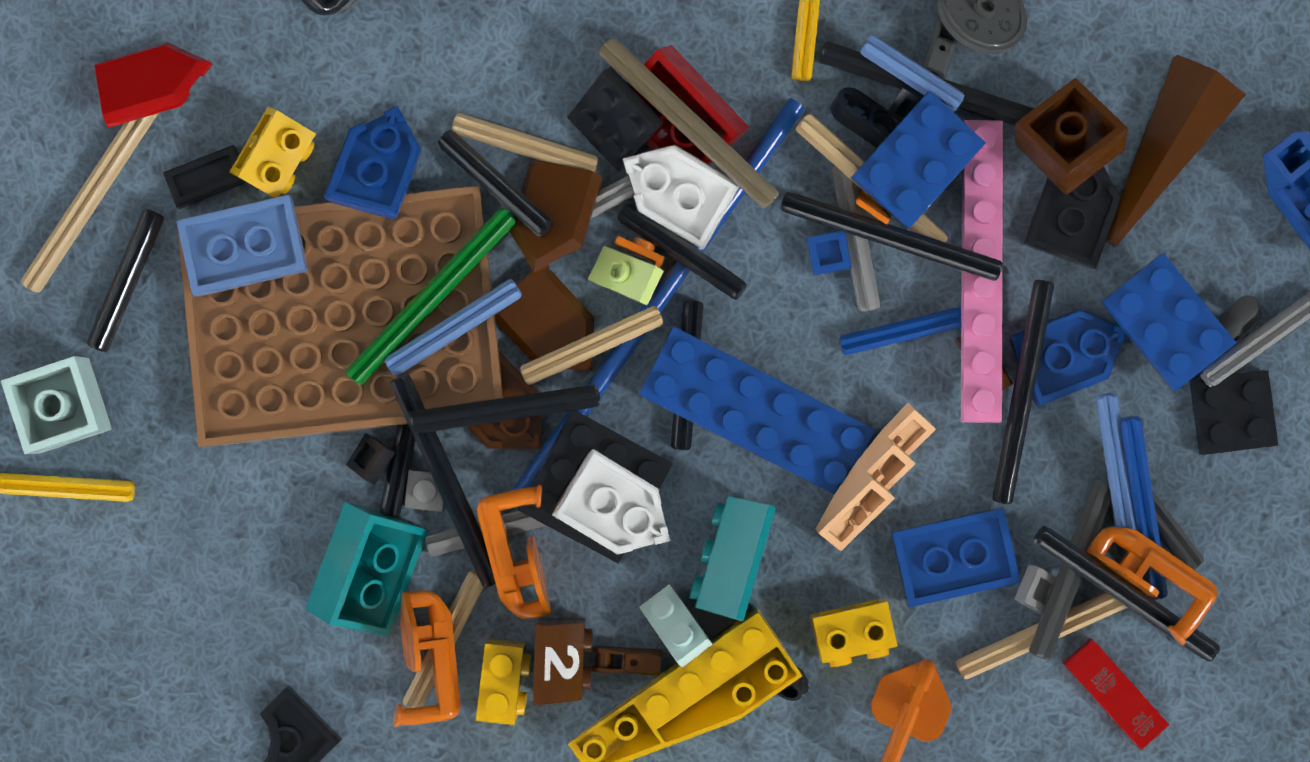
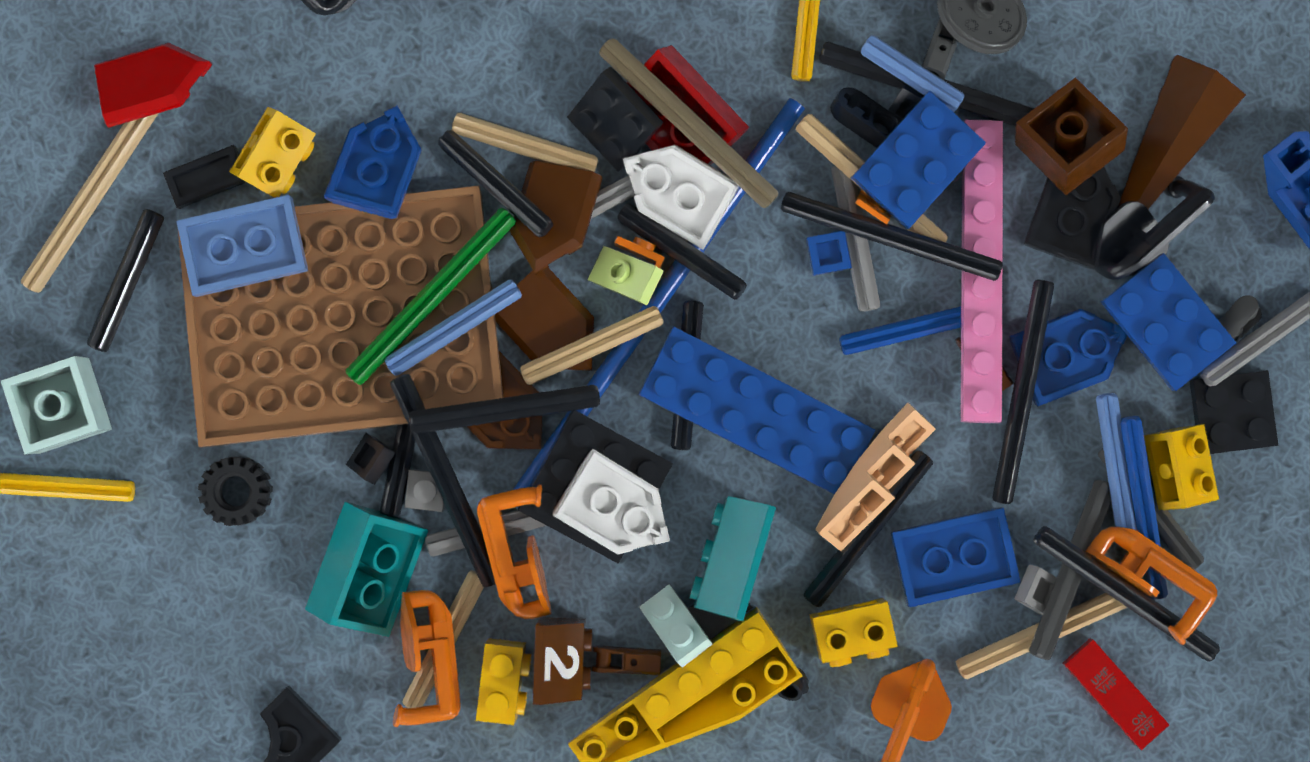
none -> black tyre [198,457,273,526]
none -> black axle [804,451,933,608]
none -> black piece [1095,176,1215,280]
none -> yellow brick [1144,424,1219,510]

